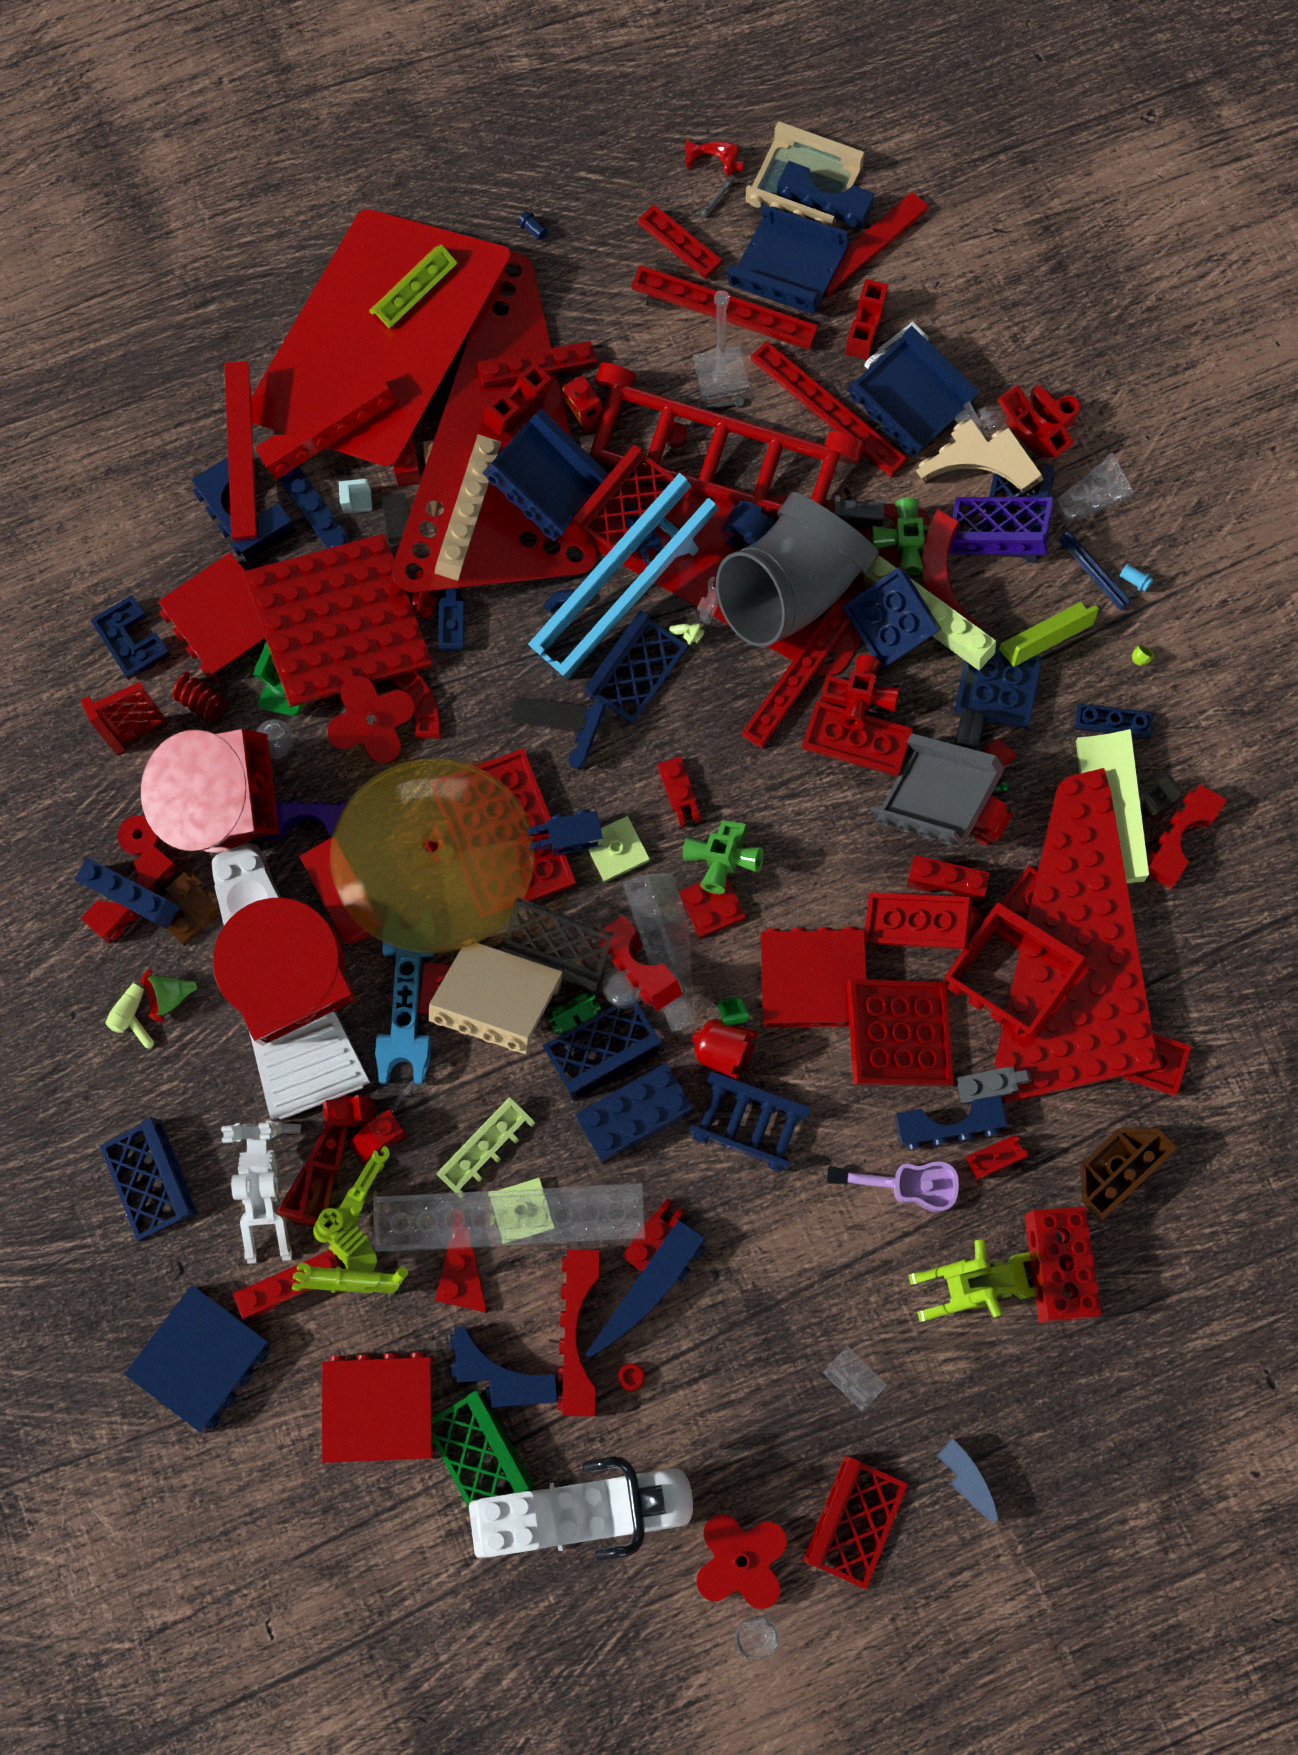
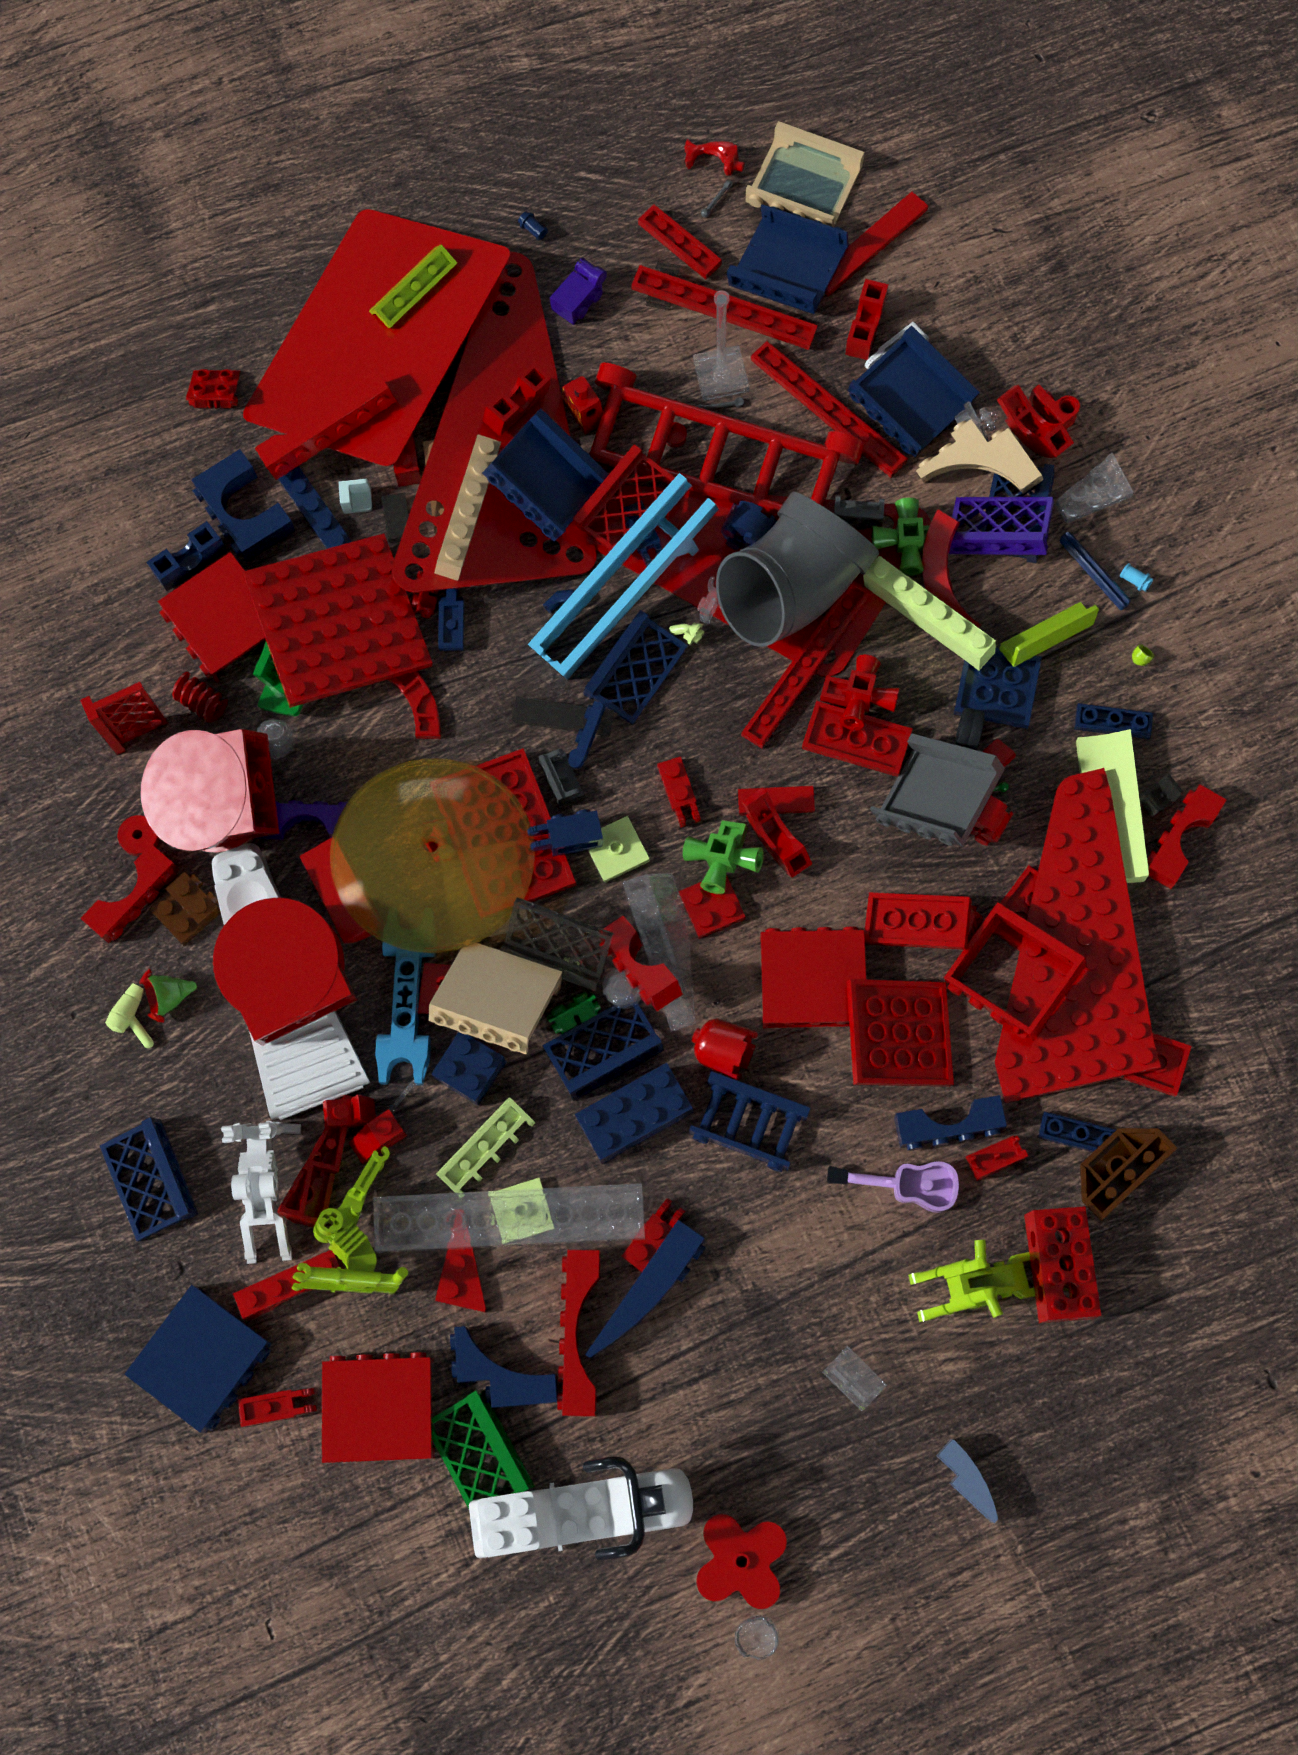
dark blue arch [74,858,179,929] -> none
dark blue plate [90,595,170,680] -> none
red tile [224,361,257,541] -> none
red plant [326,676,414,763] -> none
red plate [476,341,597,387] -> none
red tile [618,1363,645,1391] -> none
green tile [716,997,749,1025] -> none
dark blue arch [777,161,875,229] -> none
red fence [802,1456,908,1590] -> none
dark blue plate [842,566,942,669] -> none
red arch [906,855,990,905] -> none
dark grey hinge [957,1067,1032,1104] -> none
none -> dark blue arch [146,521,227,592]
none -> red hinge [186,369,241,409]
none -> red hinge [238,1388,317,1427]
none -> dark blue brick [432,1032,507,1106]
none -> dark grey hinge [538,749,585,808]
none -> dark purple hinge [550,257,607,325]
none -> red tile [738,786,815,816]
none -> red arch [742,787,812,878]
none -> dark blue tile [1037,1111,1116,1152]

